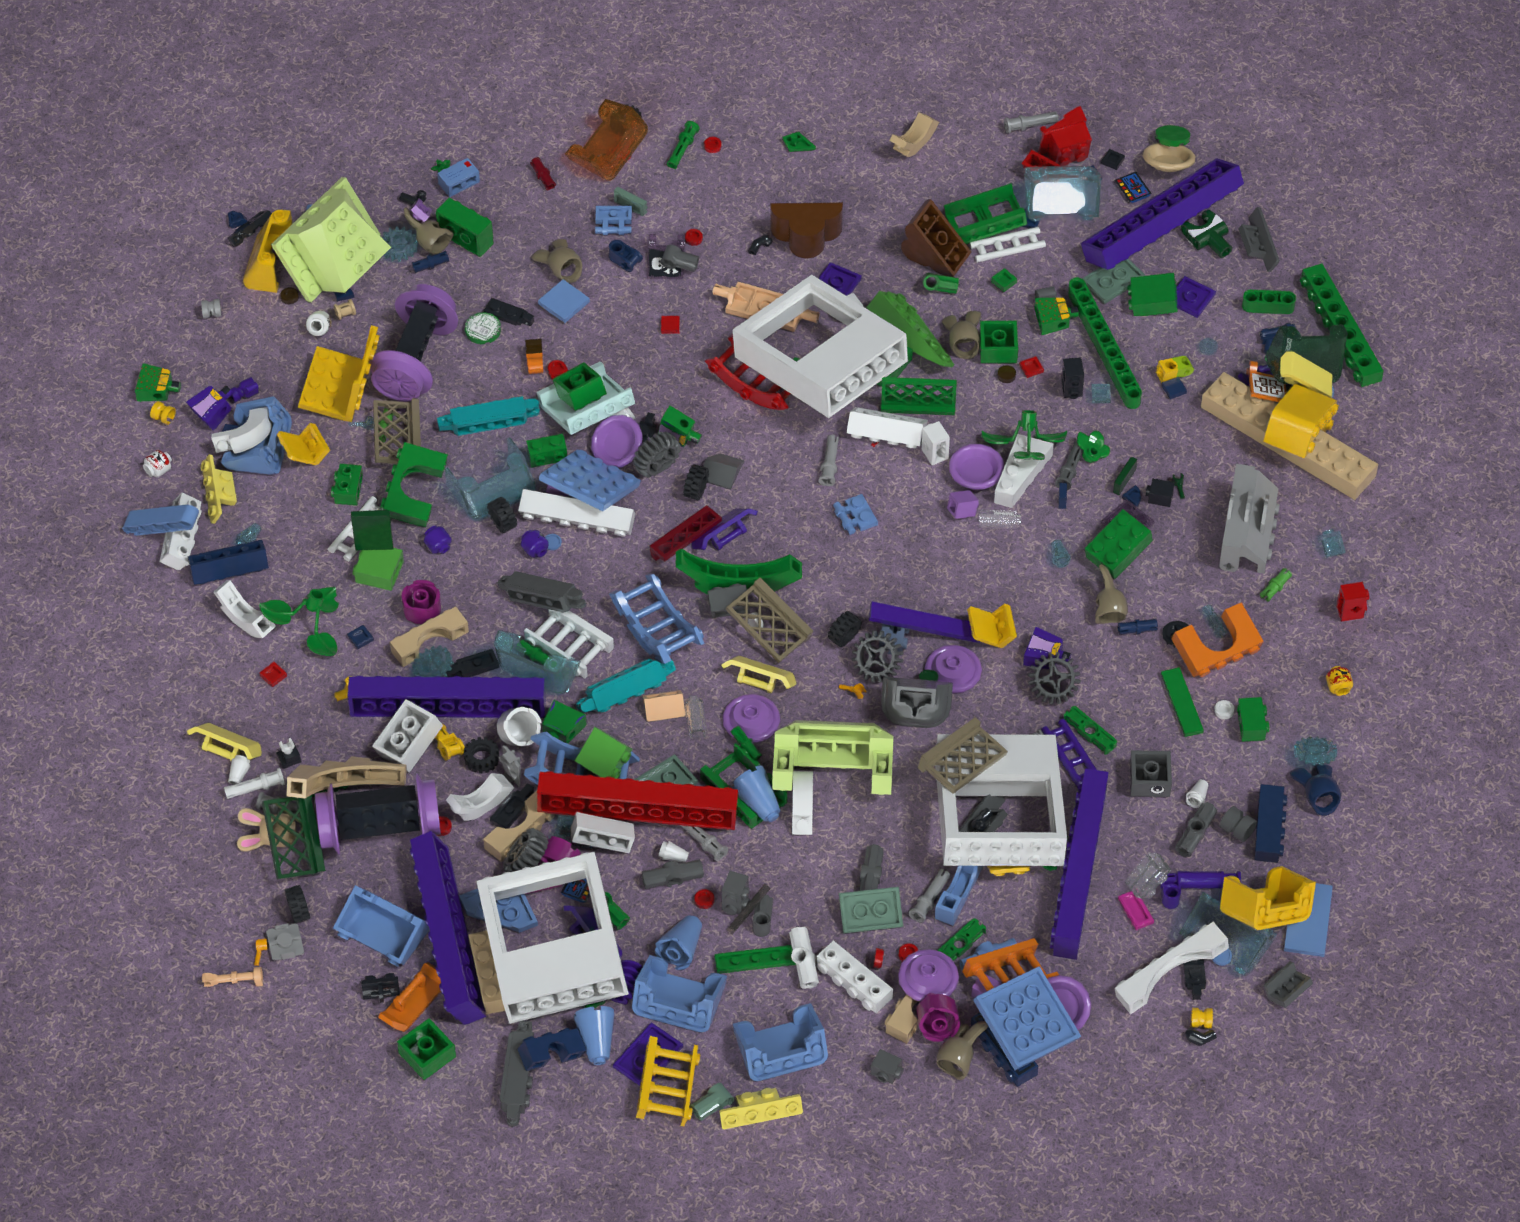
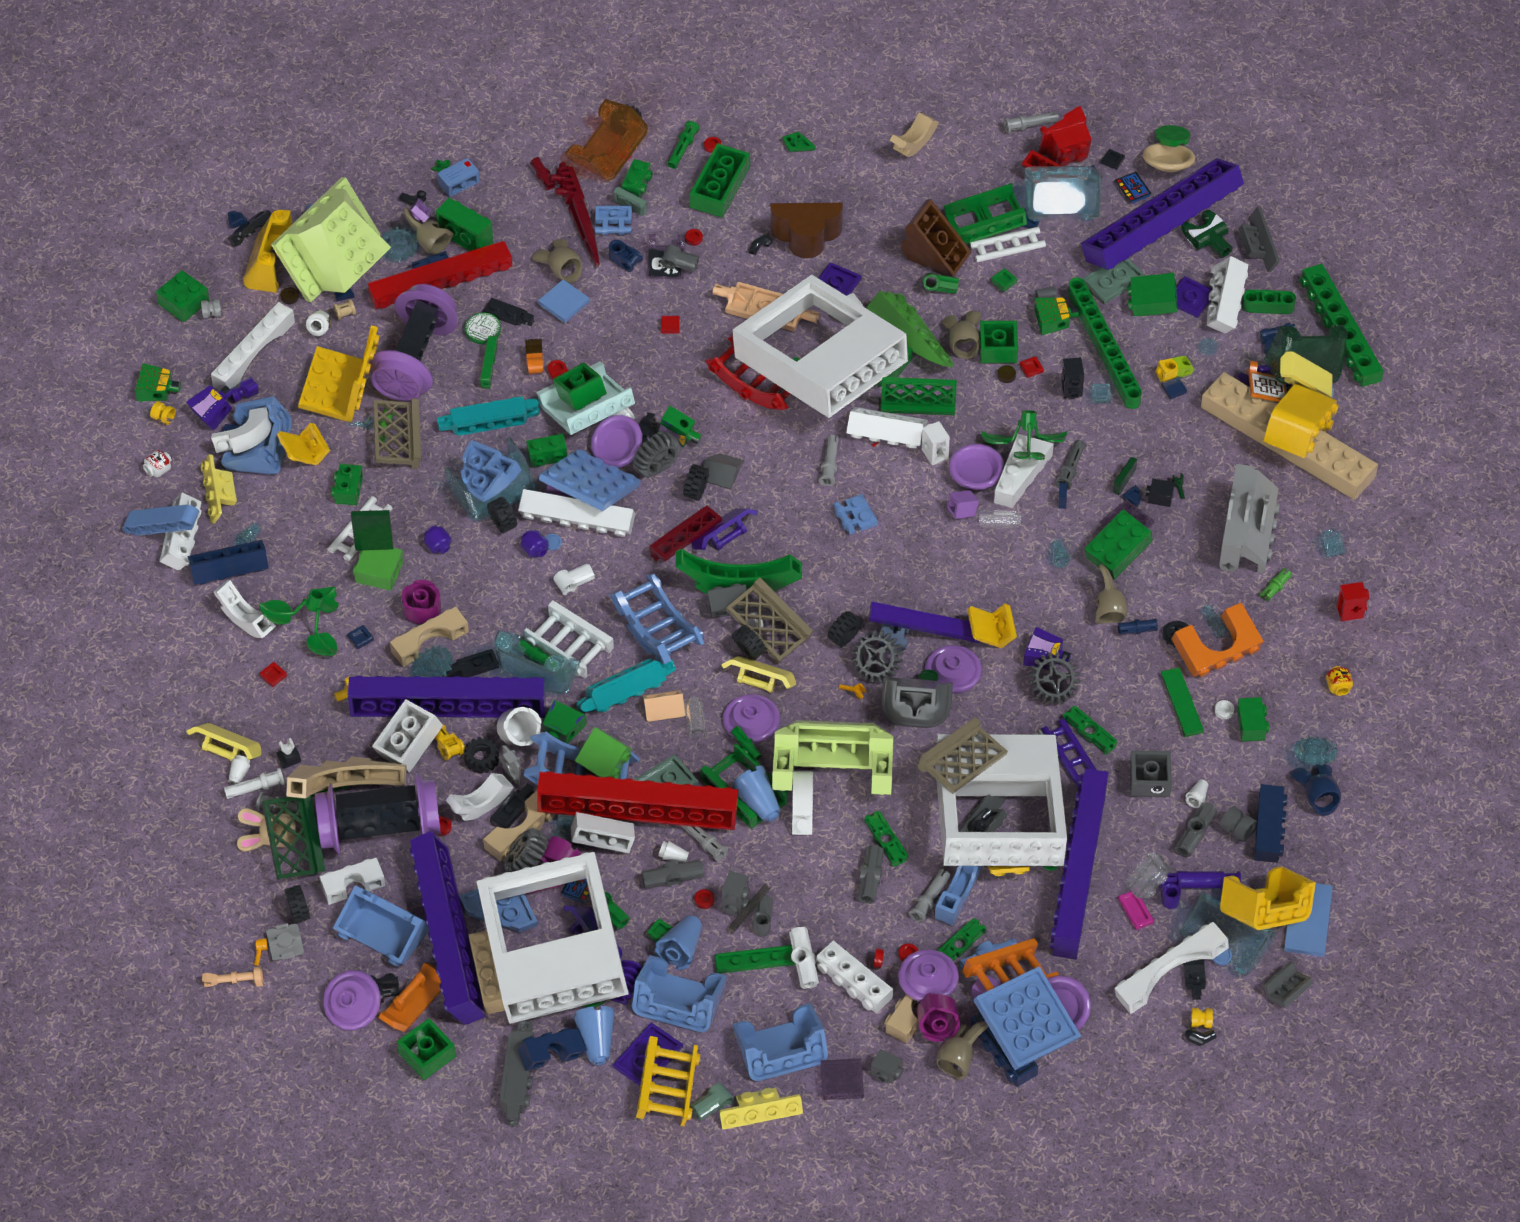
green arch [380,442,448,528] -> none
dark grey hinge [497,571,587,613] -> none
sand green tile [839,887,903,933] -> none
green plate [1077,431,1110,463] -> none
none -> green brick [156,270,210,322]
none -> white arch [211,302,295,390]
none -> white arch [319,858,385,905]
none -> medium lavender piece [323,970,381,1031]
none -> red brick [367,241,513,309]
none -> medium blue brick [461,440,522,502]
none -> green piece [480,336,498,389]
none -> dark red piece [549,162,600,266]
none -> white piece [553,564,595,595]
none -> green brick [622,159,653,198]
none -> green plate [647,918,673,942]
none -> green brick [690,143,750,218]
none -> black tyre [732,624,766,660]
none -> clear purple tile [820,1058,864,1100]
none -> green piece [865,811,908,867]
none -> white wedge [1207,256,1249,333]

